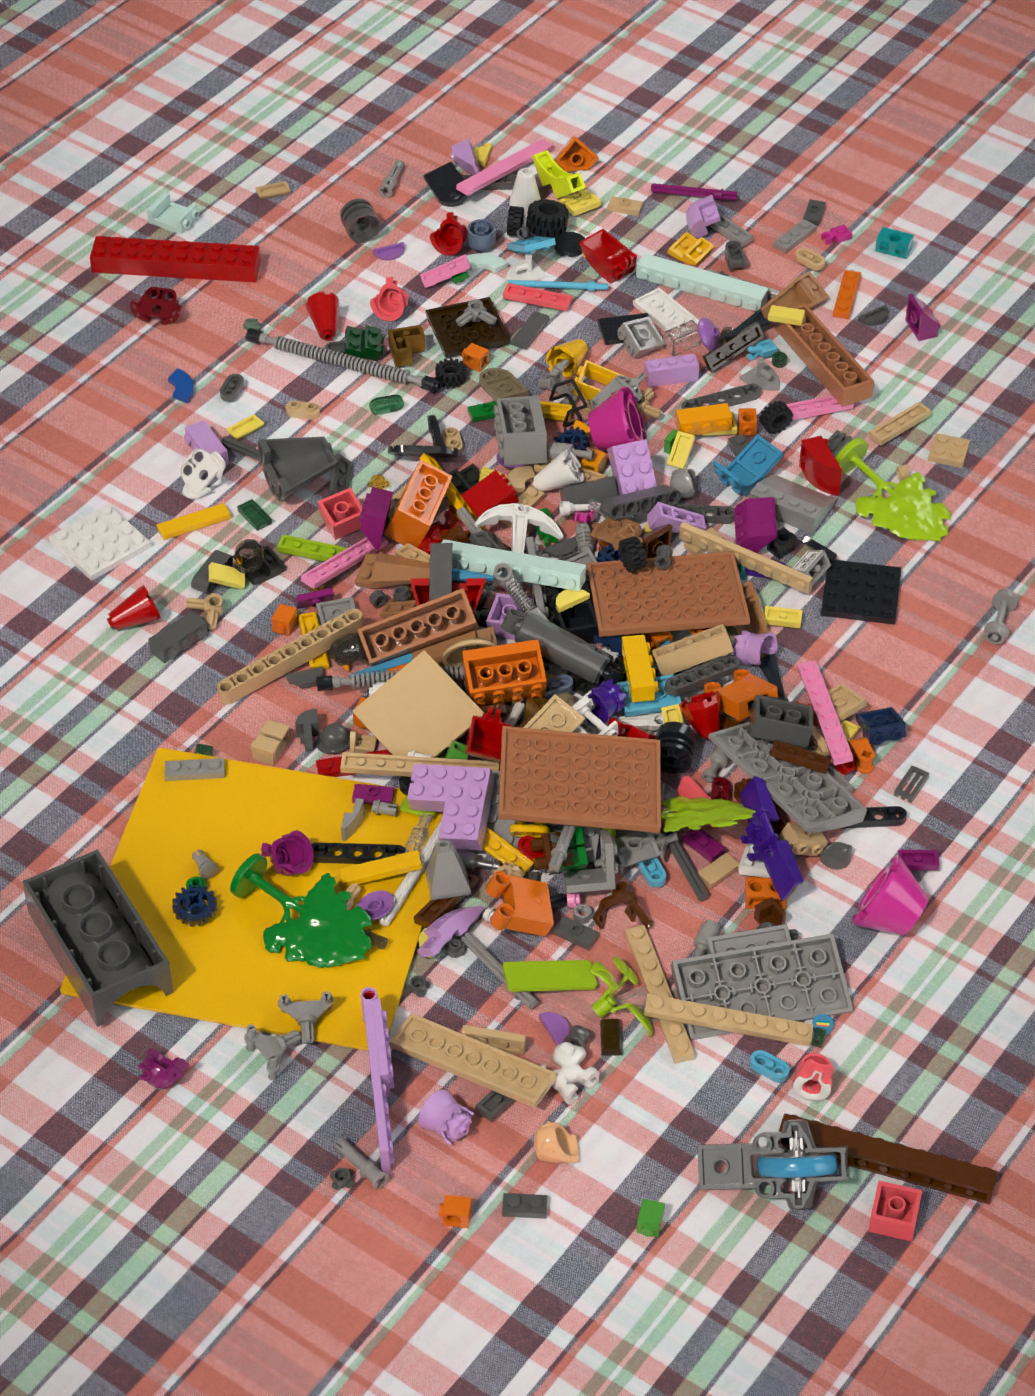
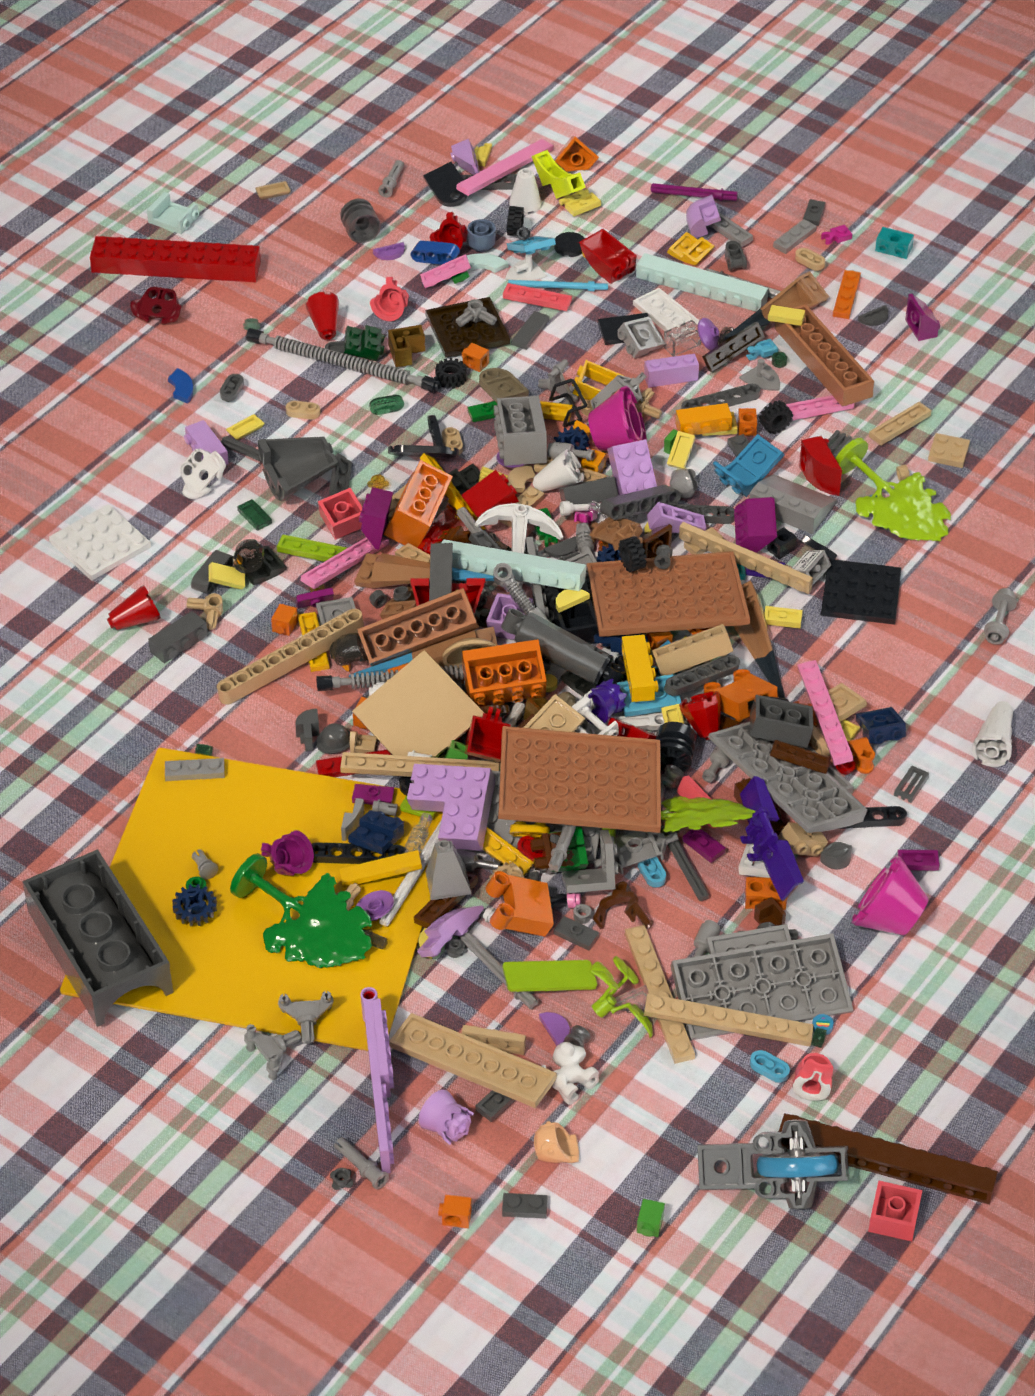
magenta helmet [138,1048,190,1088] -> none
yellow tile [156,503,231,540] -> none
tan piece [250,720,290,766] -> none
dark grey tile [286,666,323,689] -> none
dark grey plate [406,976,430,997] -> none
black tyre [526,199,569,238] -> none
sand blue plate [542,674,574,700] -> none
yellow cone [546,339,588,378] -> none
dark brown tile [600,1019,623,1056] -> none
tan plate [608,196,643,216] -> none
tan tile [697,852,740,889] -> none
dark red beam [711,777,730,800] -> none
lavender hat [732,630,778,665] -> none
none -> dark blue plate [348,810,404,854]
none -> blue beam [410,241,460,265]
none -> flat silver wheel [660,764,684,788]
none -> white cone [972,701,1013,767]

